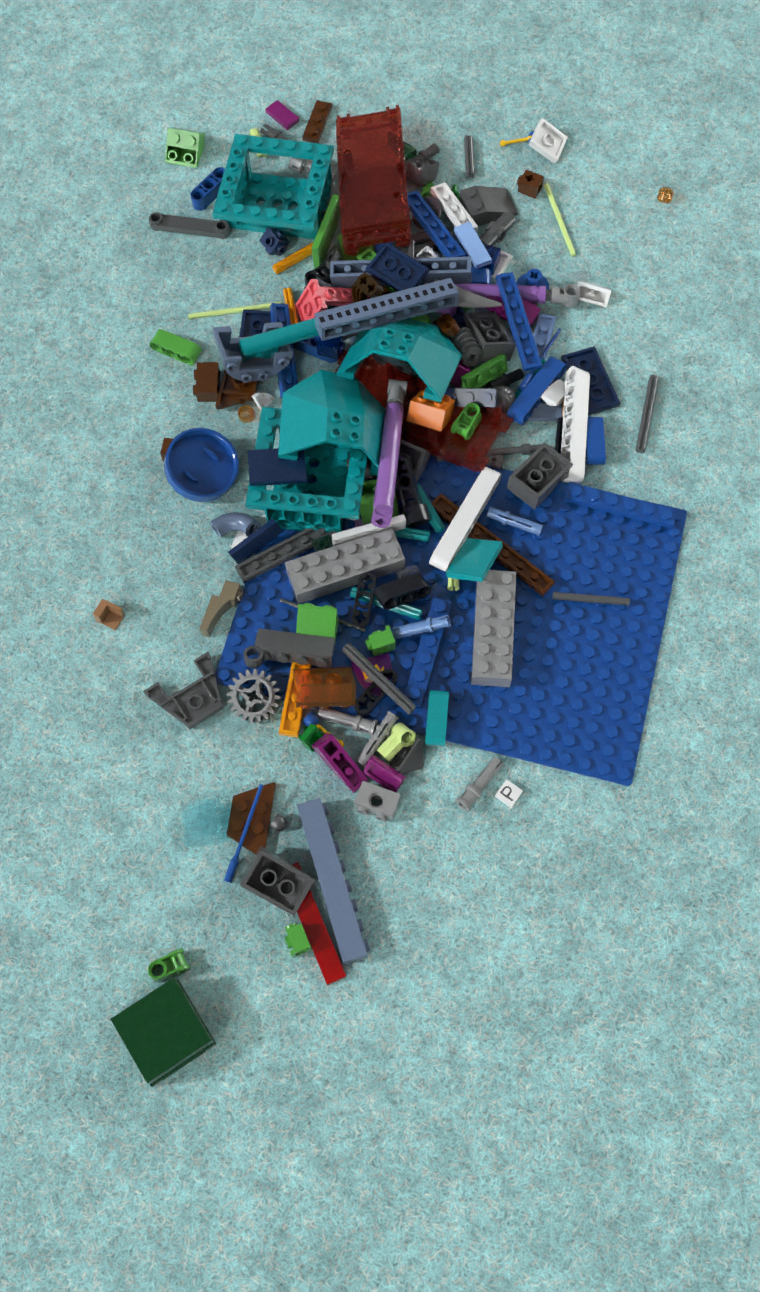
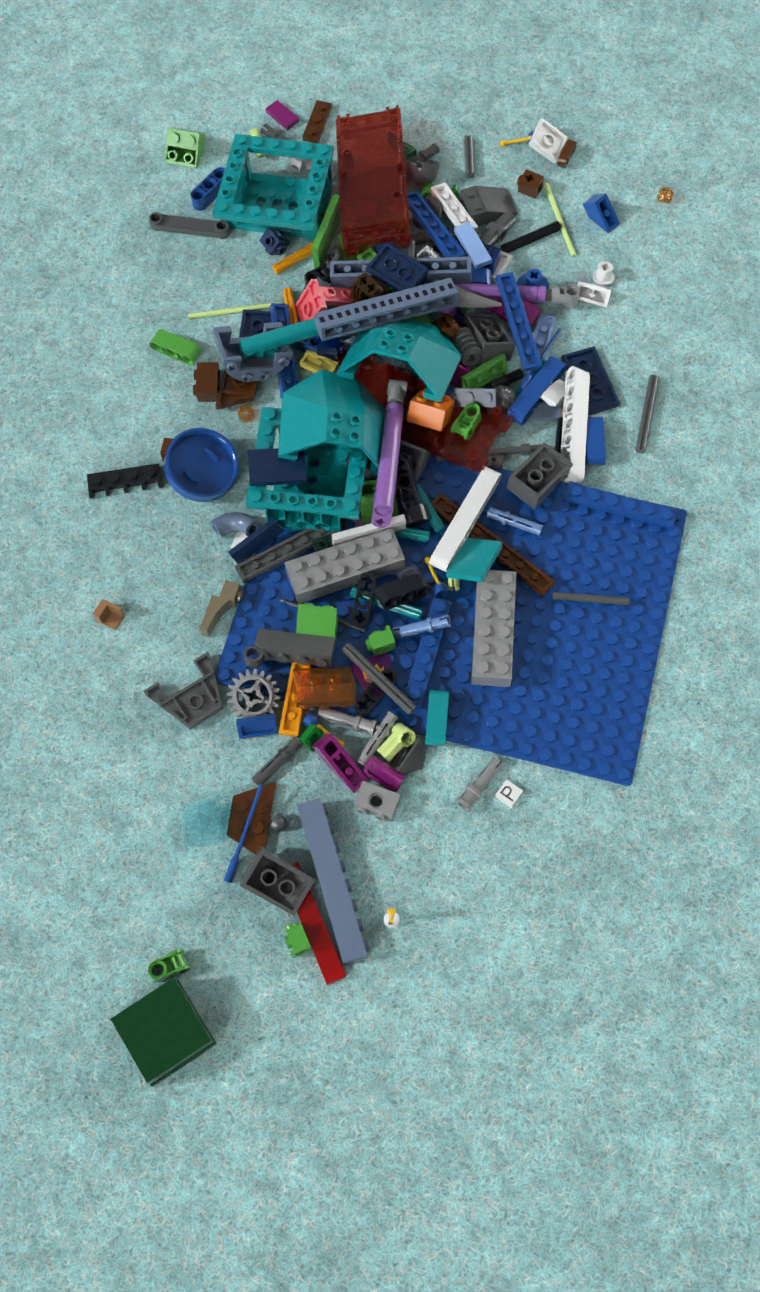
white tile [252,392,275,410] -> none
none -> black hinge [87,463,163,499]
none -> blue tile [236,714,278,739]
none -> dark grey pin [251,737,303,786]
none -> light yellow plate [299,349,339,373]
none -> white hinge [383,908,400,928]
none -> blue hinge [424,557,449,598]
none -> black axle [500,221,561,253]
none -> reddish brown beam [557,139,577,168]
none -> blue slope [583,193,620,233]
none -> white piece [592,261,615,286]

